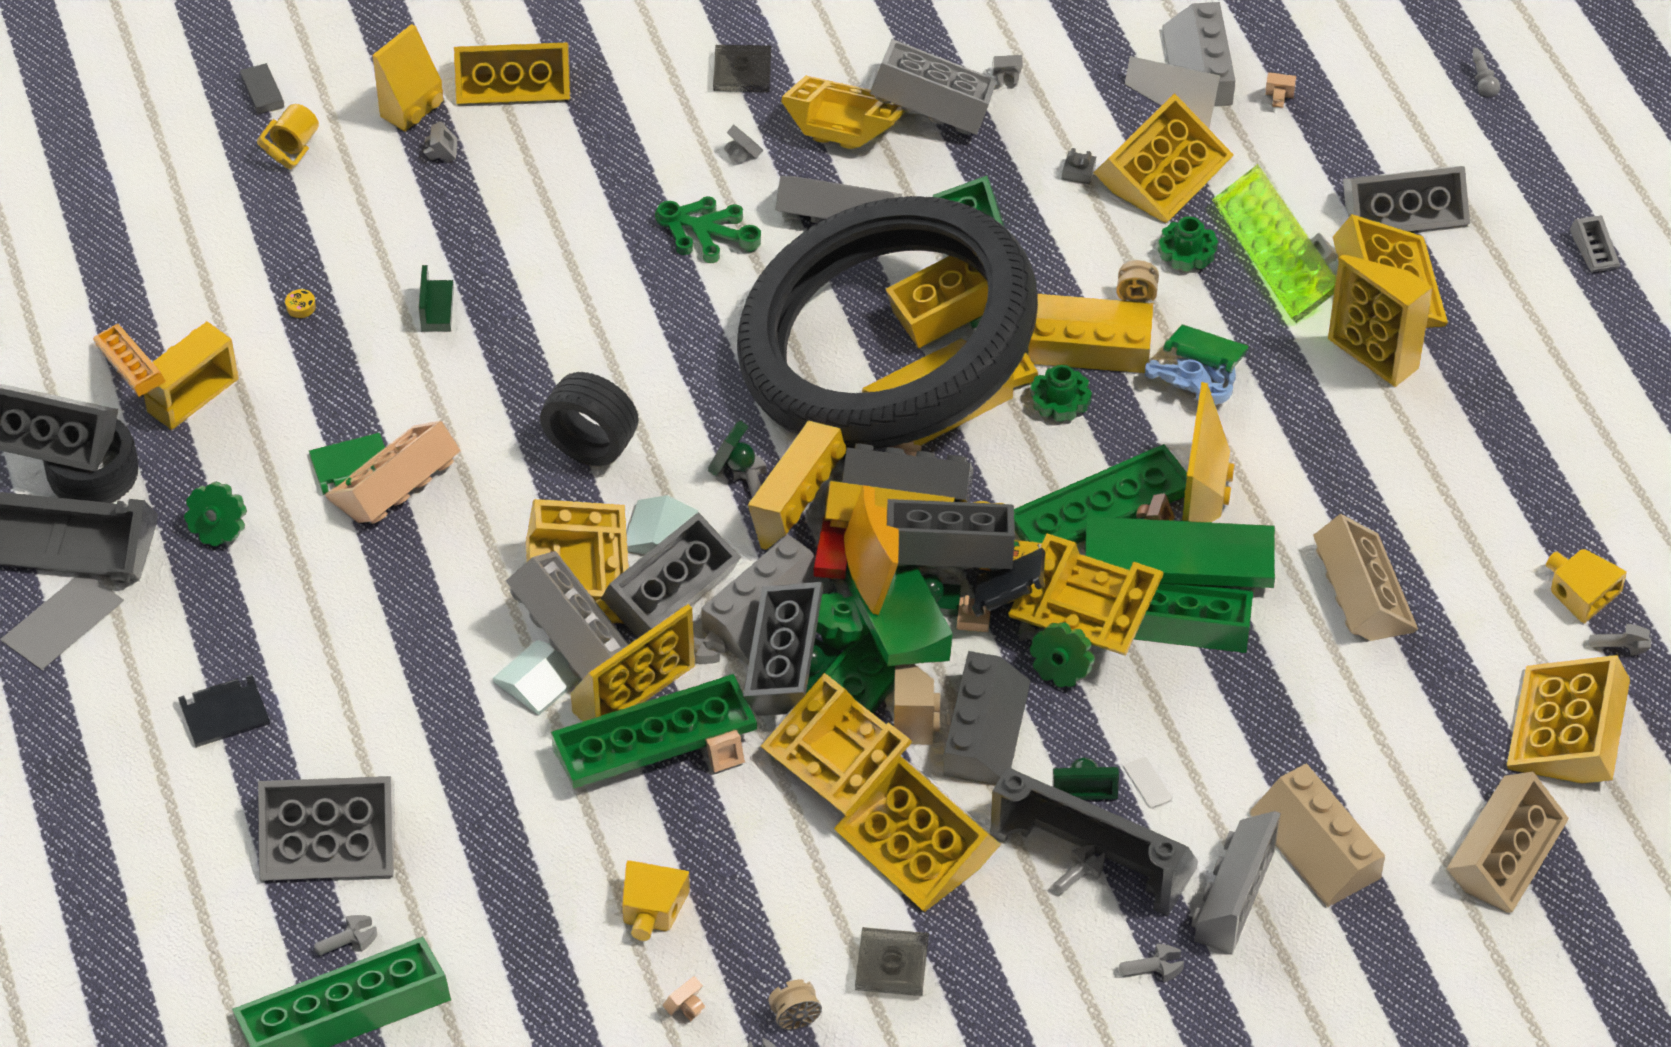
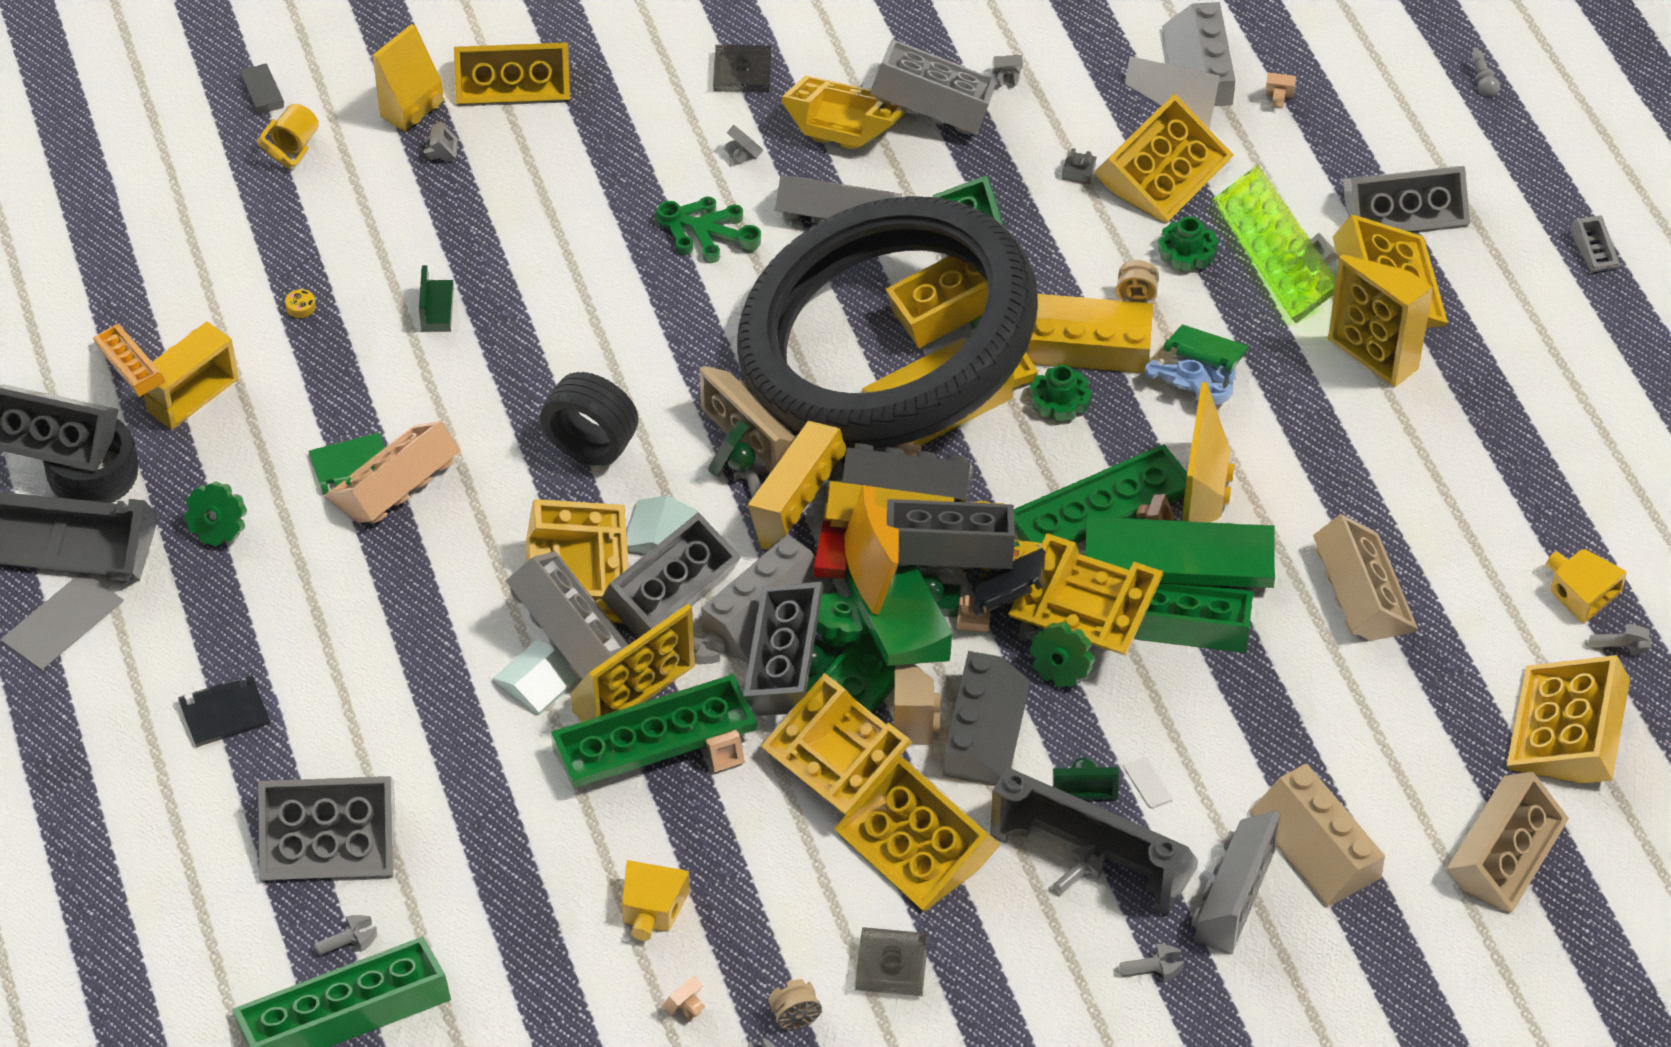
none -> tan slope [700,366,798,474]

